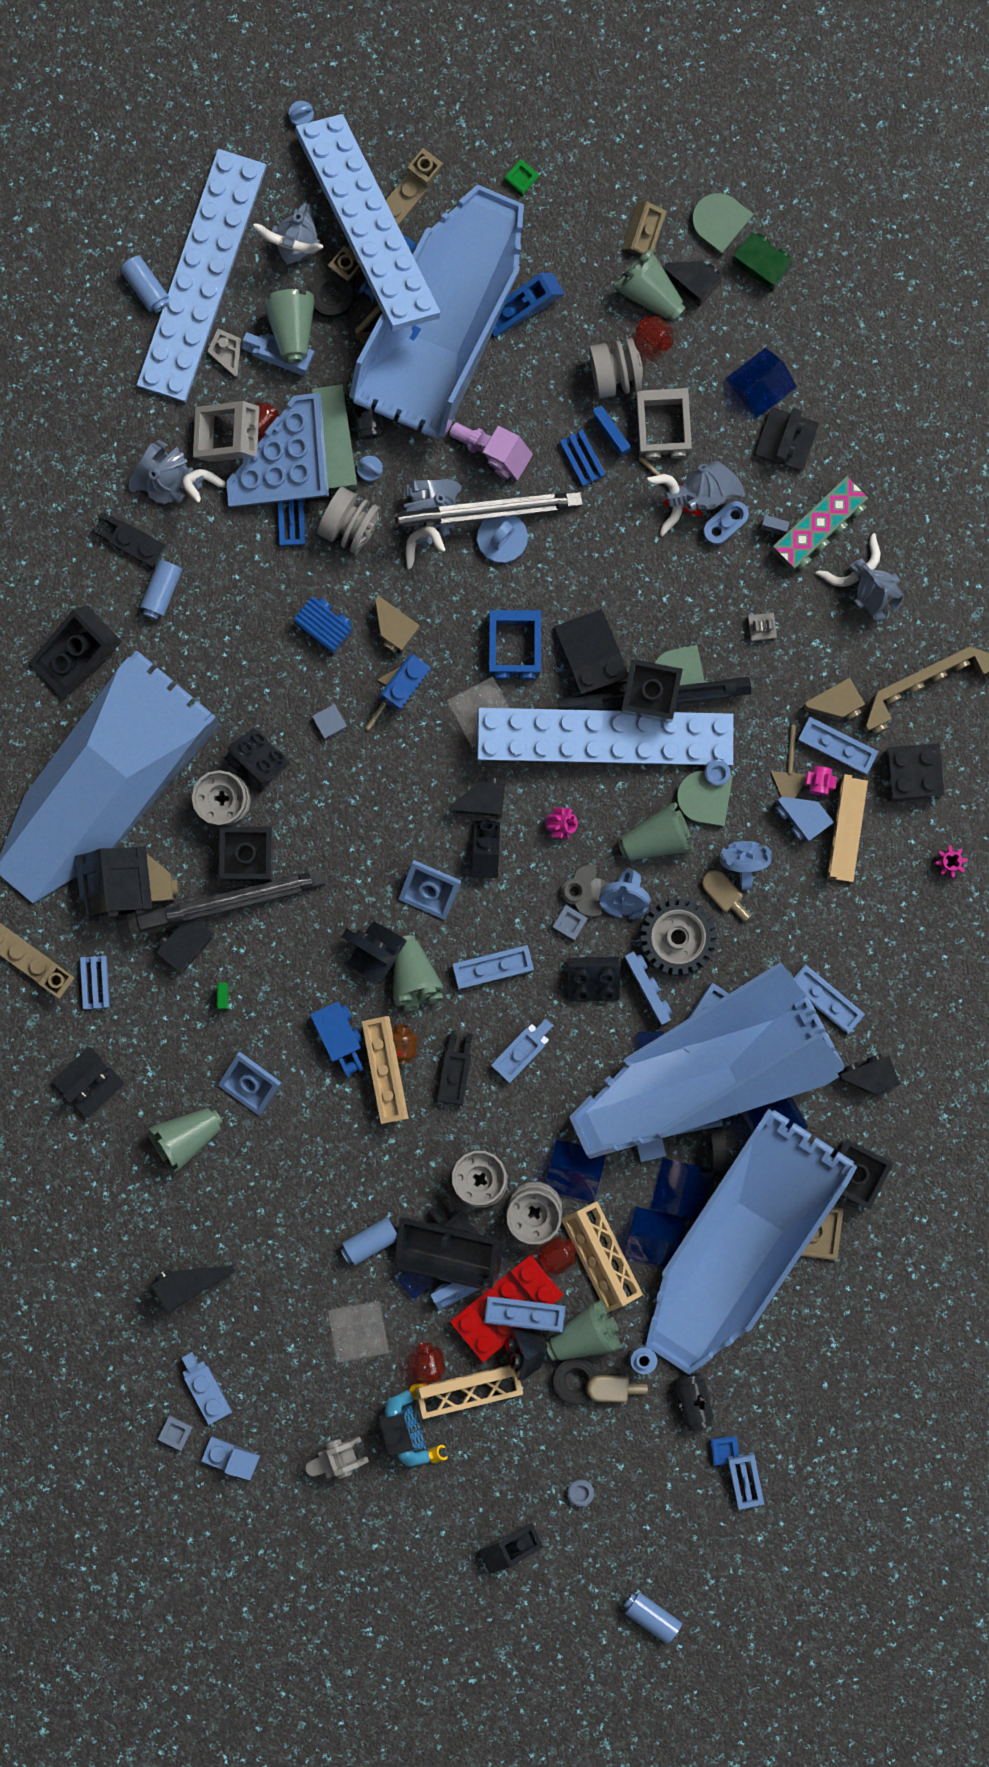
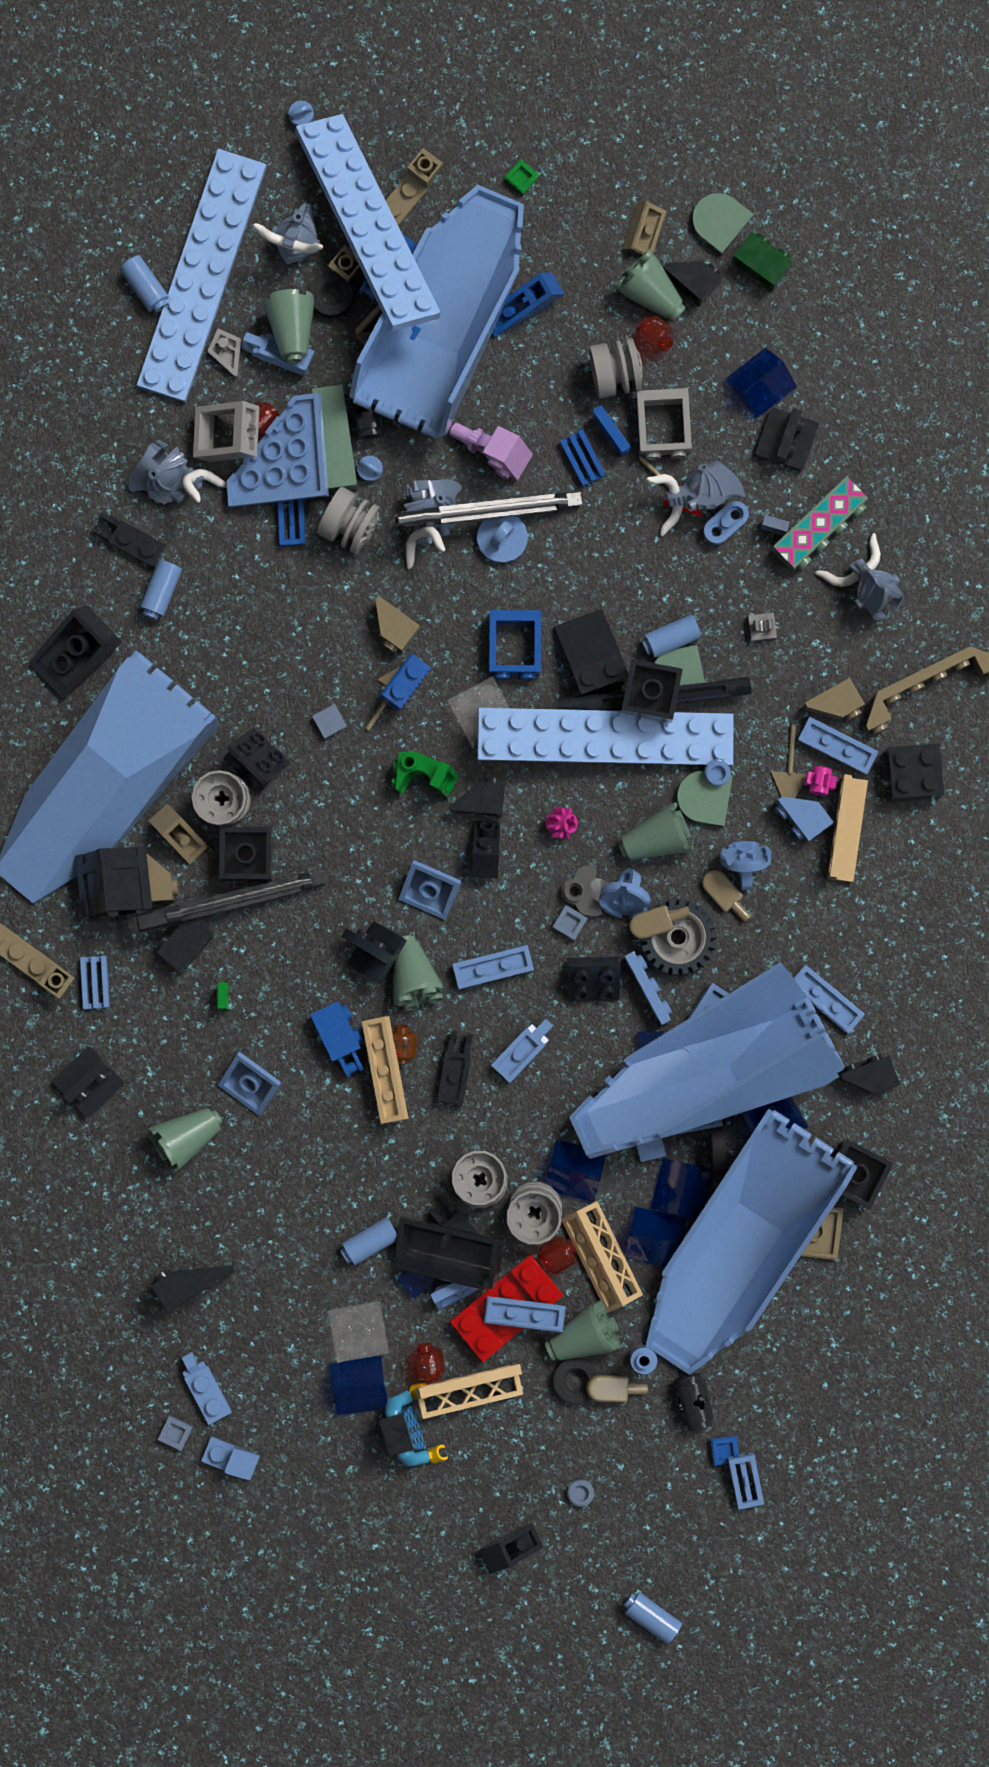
blue brick [293,596,353,655] -> none
light grey hinge [305,1437,369,1479] -> none
black slope [504,1328,548,1381] -> none
dark pink gear [934,846,968,879] -> none
none -> dark tan slope [149,803,208,864]
none -> clear blue slope [330,1355,388,1416]
none -> green tile [392,751,459,798]
none -> dark tan piece [629,905,691,939]
none -> medium blue brick [642,614,702,658]

